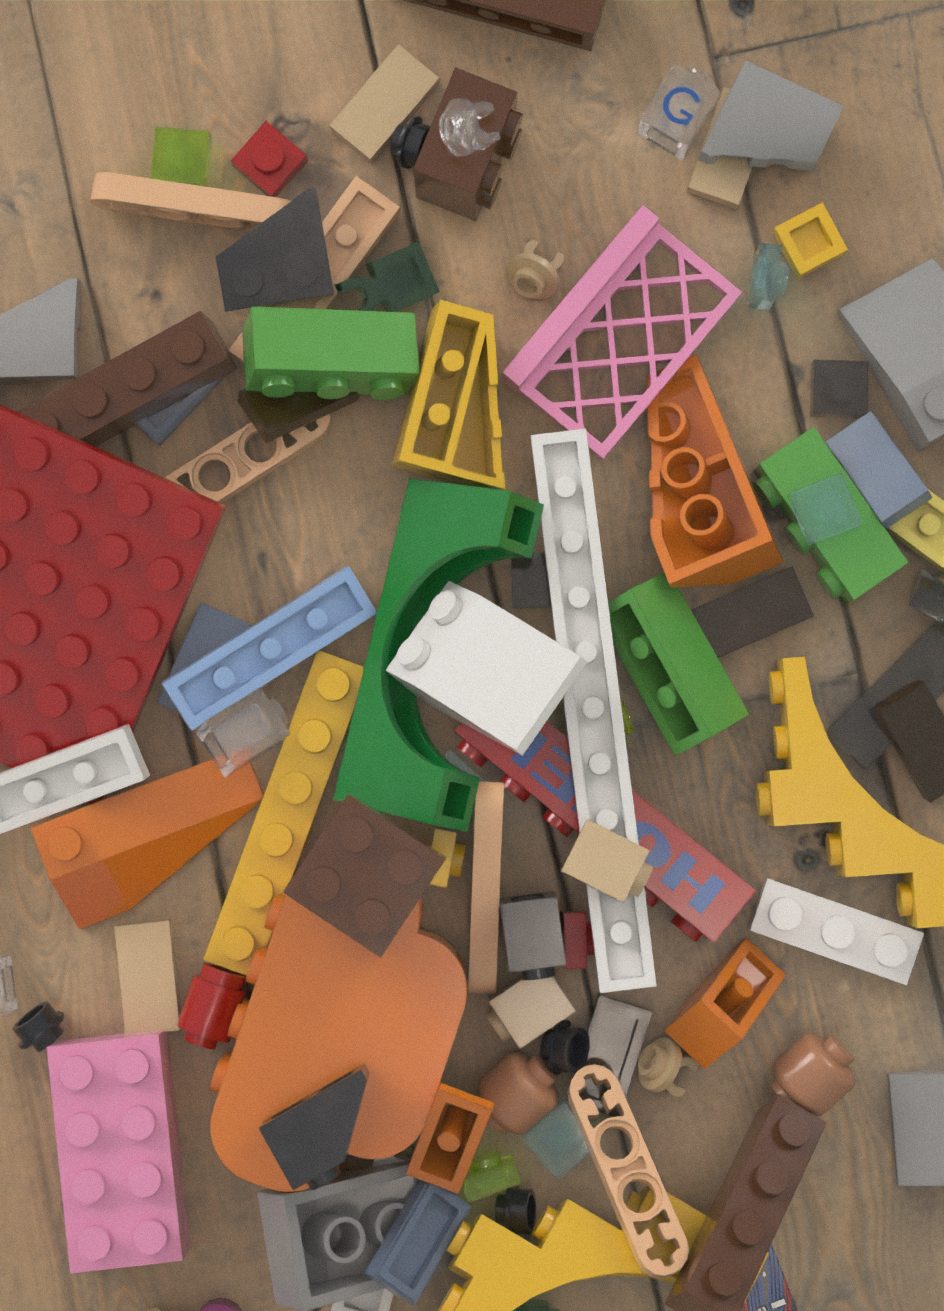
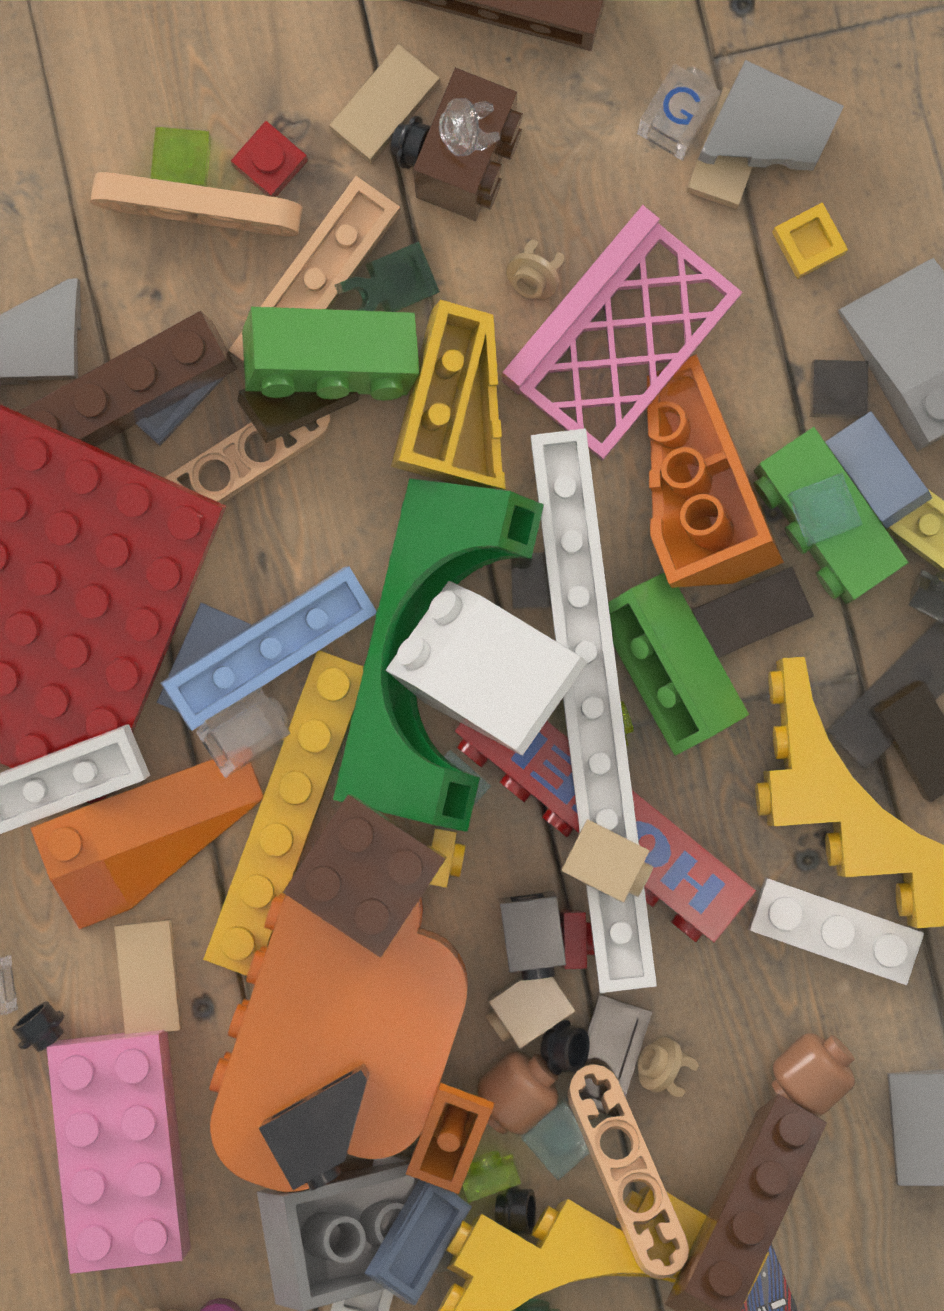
red brick [177,963,246,1050] -> none
black wing [216,188,334,312] -> none
light nougat beam [468,781,504,994] -> none
orange slope [664,937,786,1069] -> none
clear light blue plate [748,243,789,311] -> none

